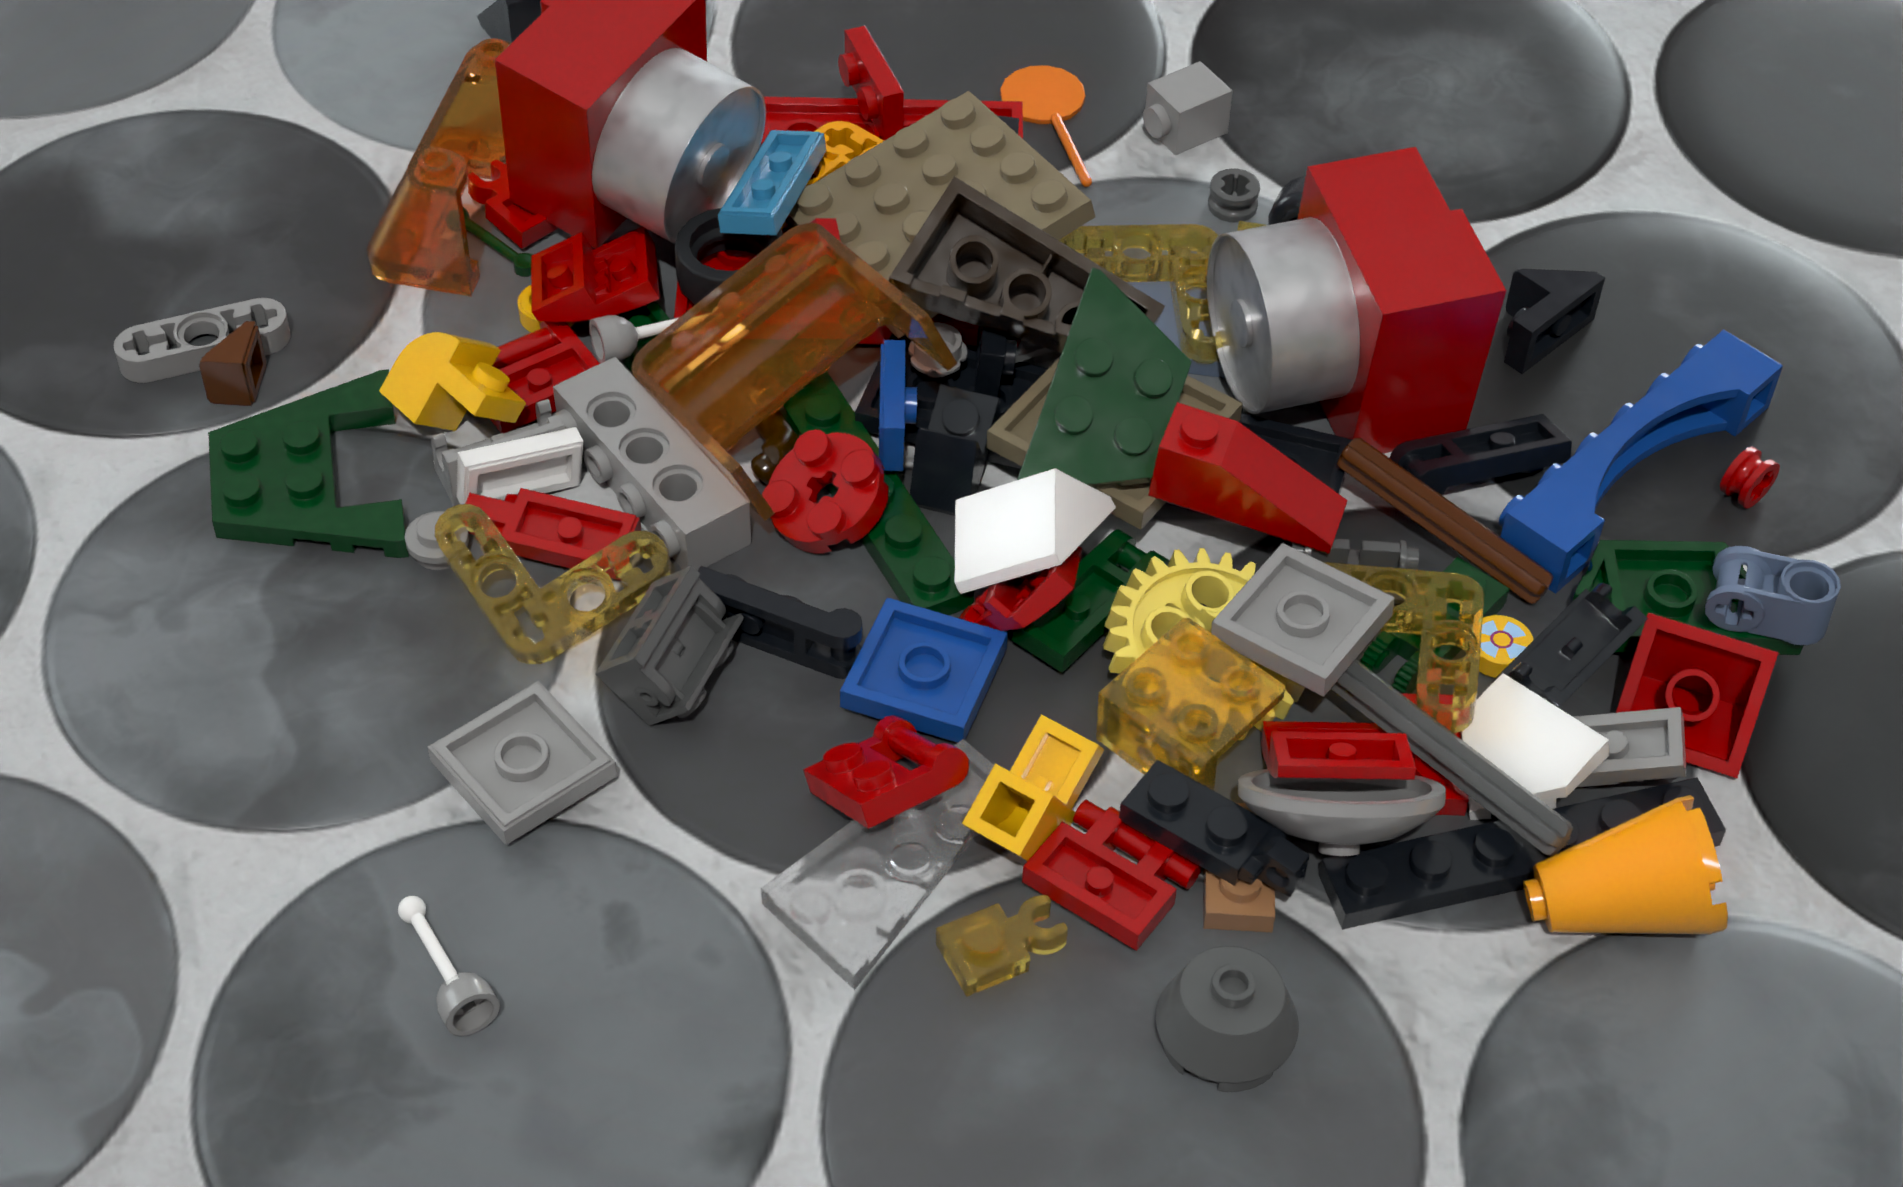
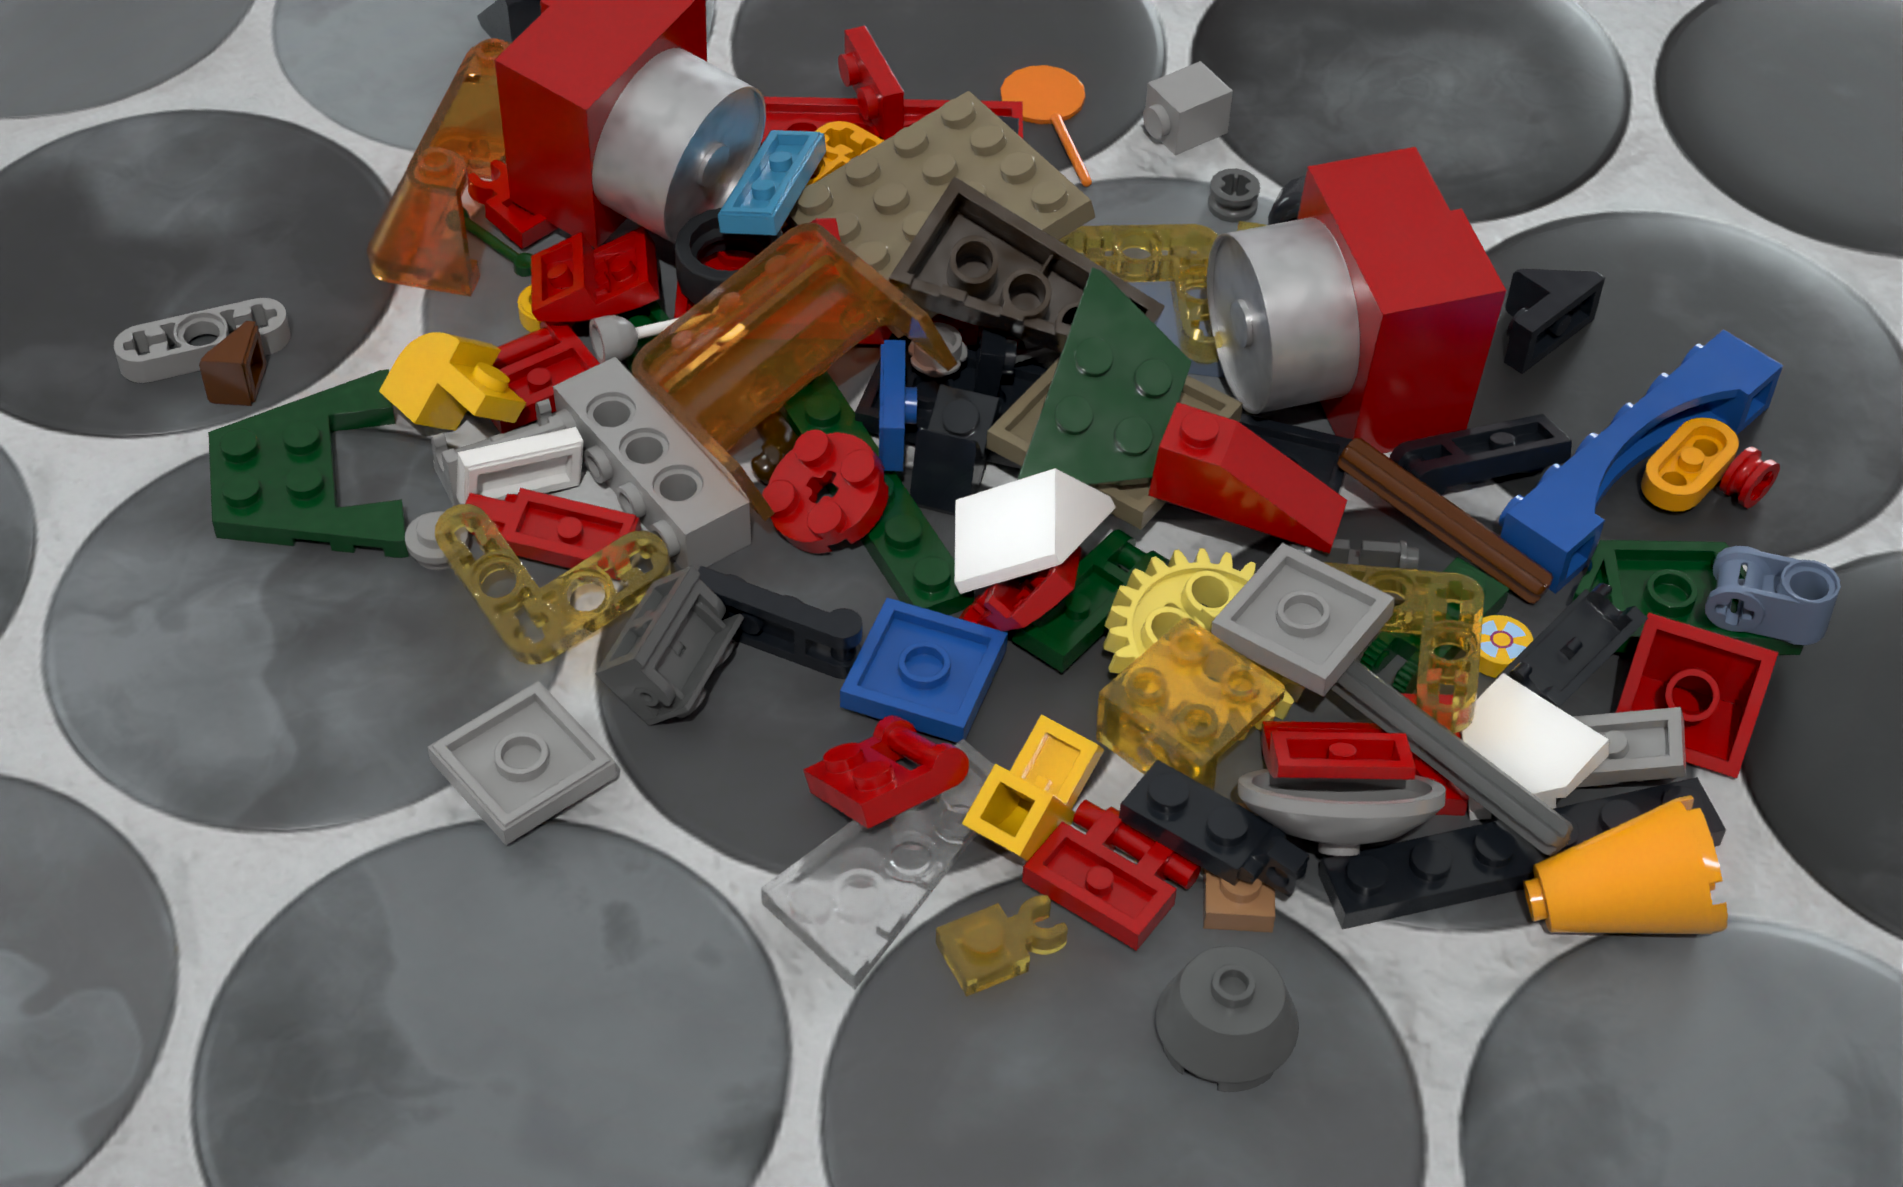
light grey hinge [398,896,500,1036] -> none
none -> light orange plate [1641,418,1739,511]

